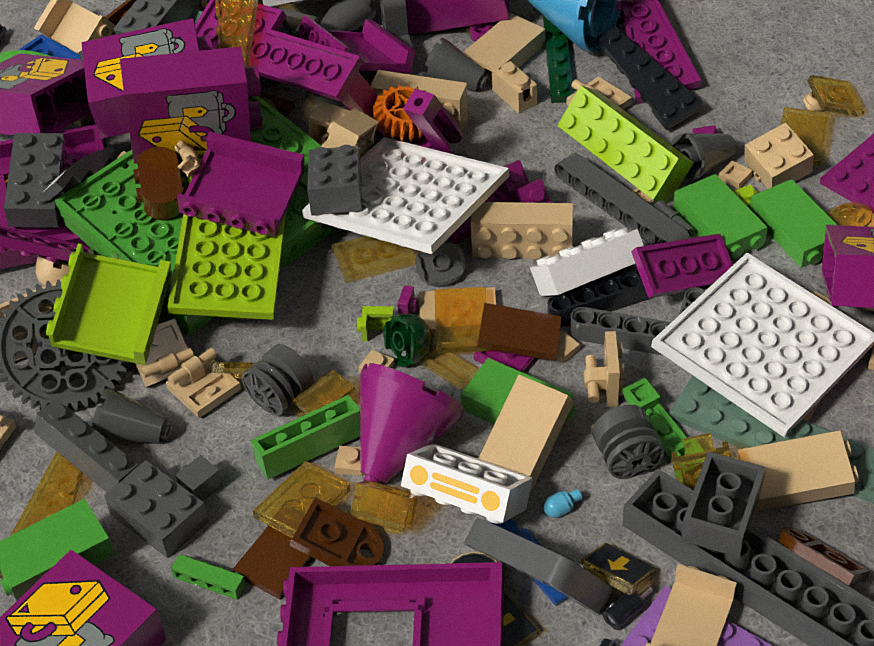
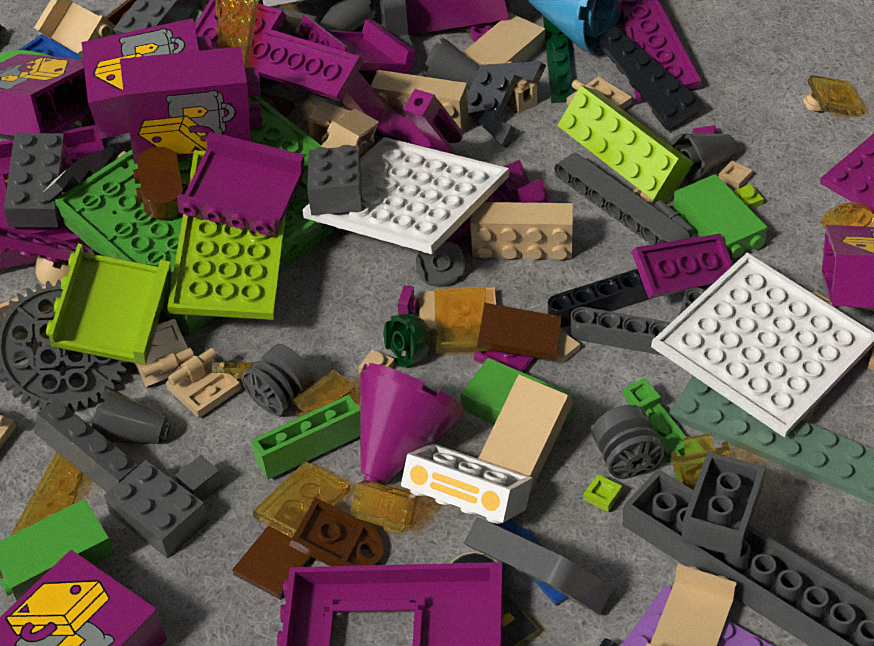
bright green piece [171,554,246,600] -> none
tan piece [174,140,200,178] -> none
clear yellow tile [332,236,416,284] -> none
tan plate [334,445,363,476] -> none
lime bracket [357,306,394,342] -> none
orange gear [373,84,426,141] -> none
clear yellow tile [421,345,478,390] -> none
white brick [530,227,644,296] -> none
medium azure cylinder [543,489,582,518] -> none
tile [579,542,657,595] -> none
tan plate [584,331,624,407] -> none
black piece [602,583,653,630] -> none
tan brick [738,430,859,511] -> none
tan brick [745,123,814,189] -> none
bright green brick [749,179,837,268] -> none
reddish brown tile [778,527,871,585] -> none
clear yellow tile [781,107,831,166] -> none
none -> black wing [467,61,546,147]
none -> lime plate [583,474,622,512]

